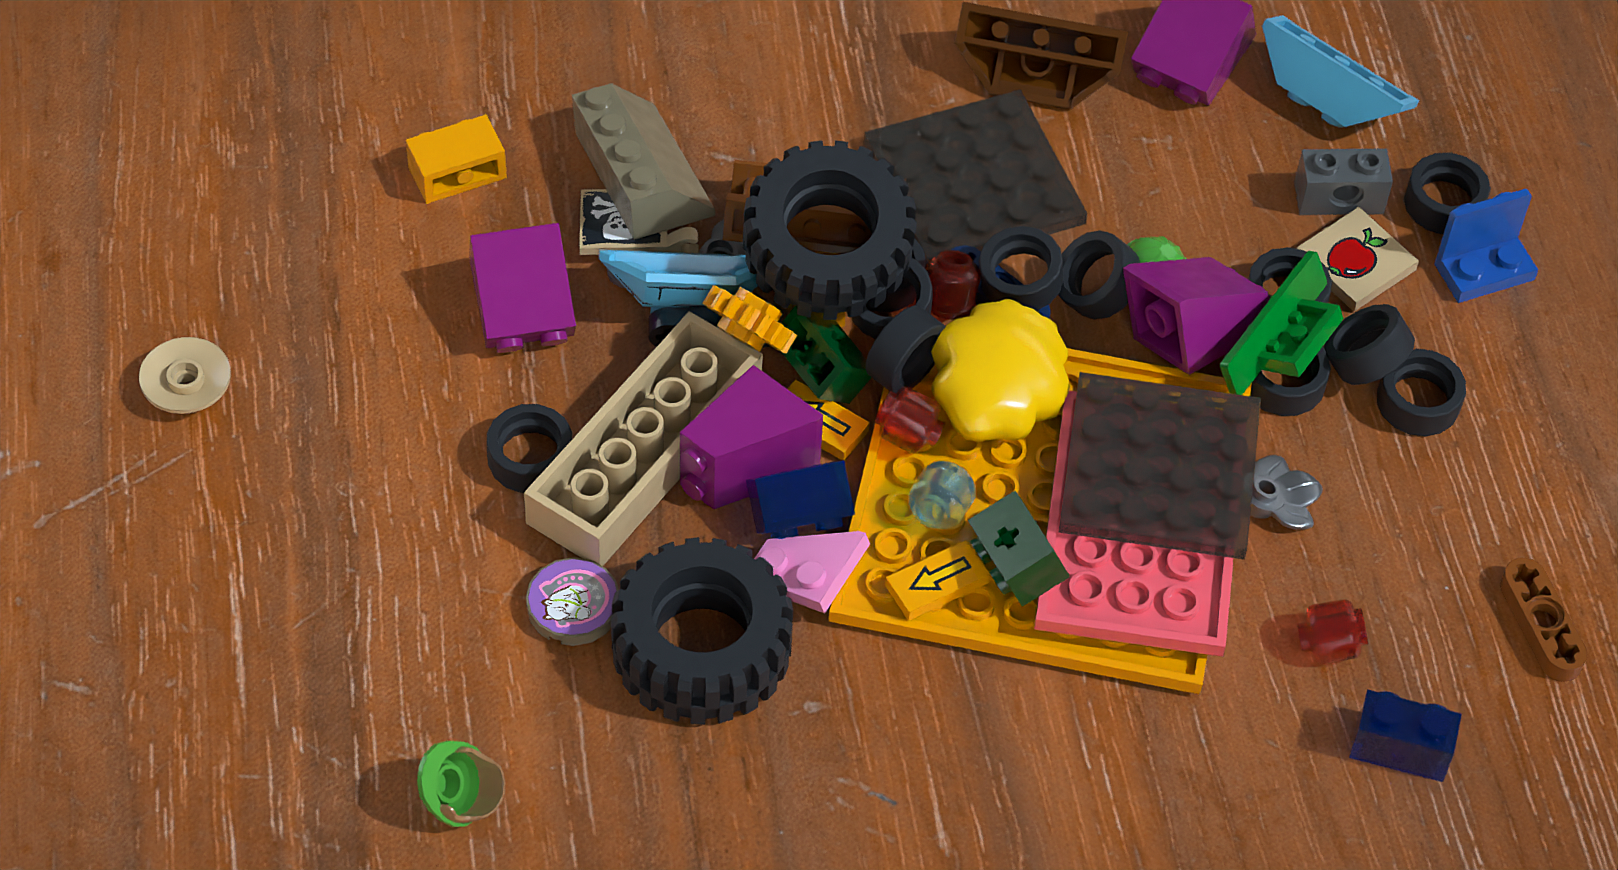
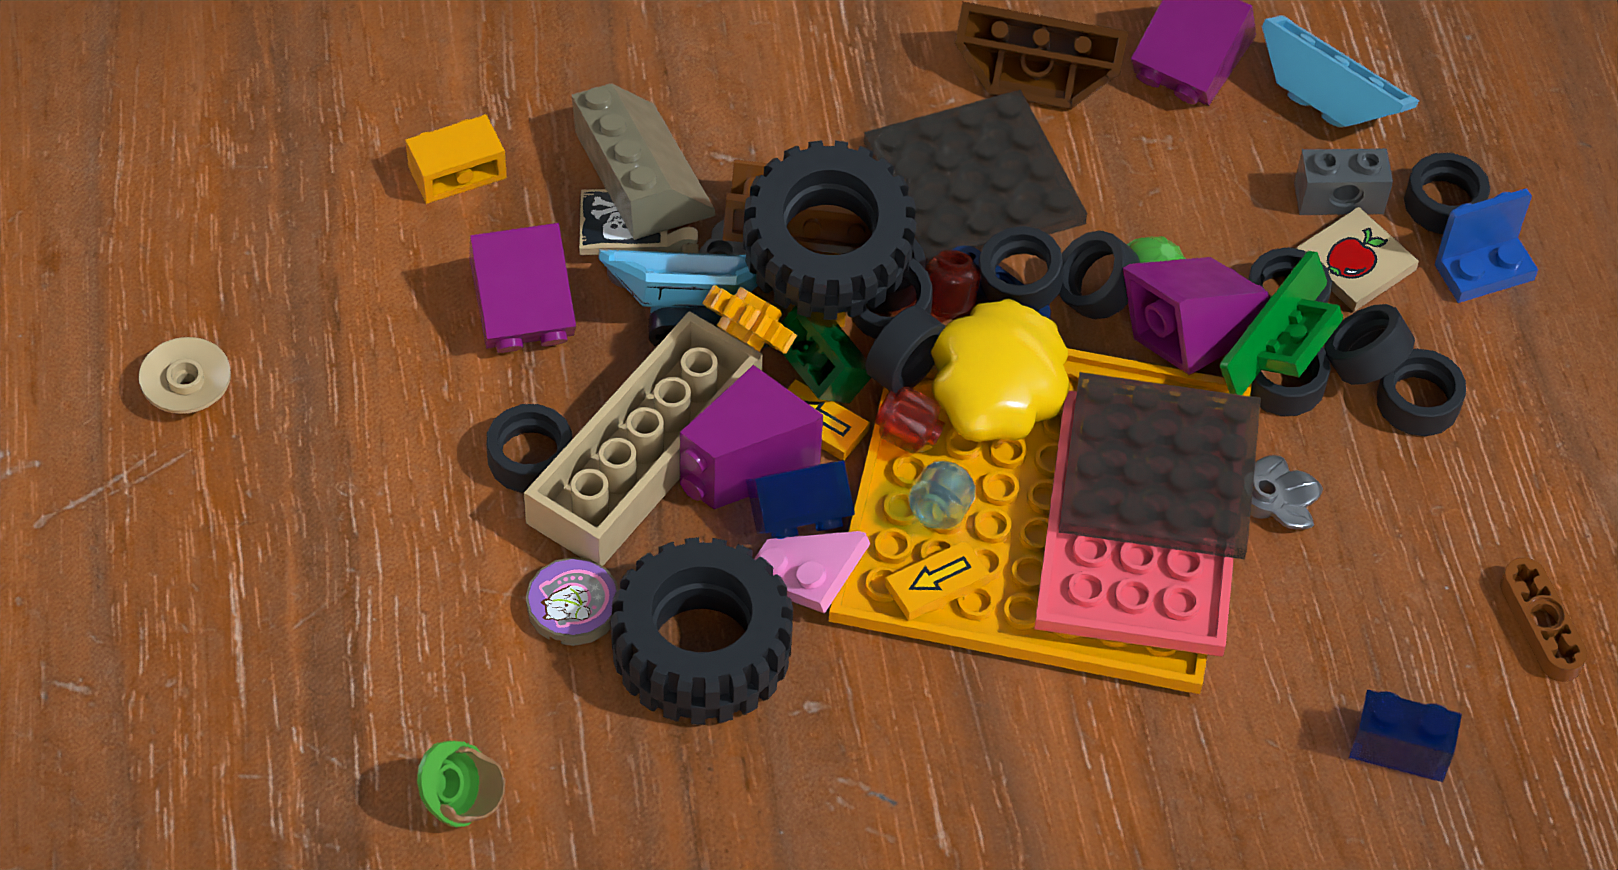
dark green brick [968,490,1070,607] -> none
clear red head [1297,599,1369,664] -> none

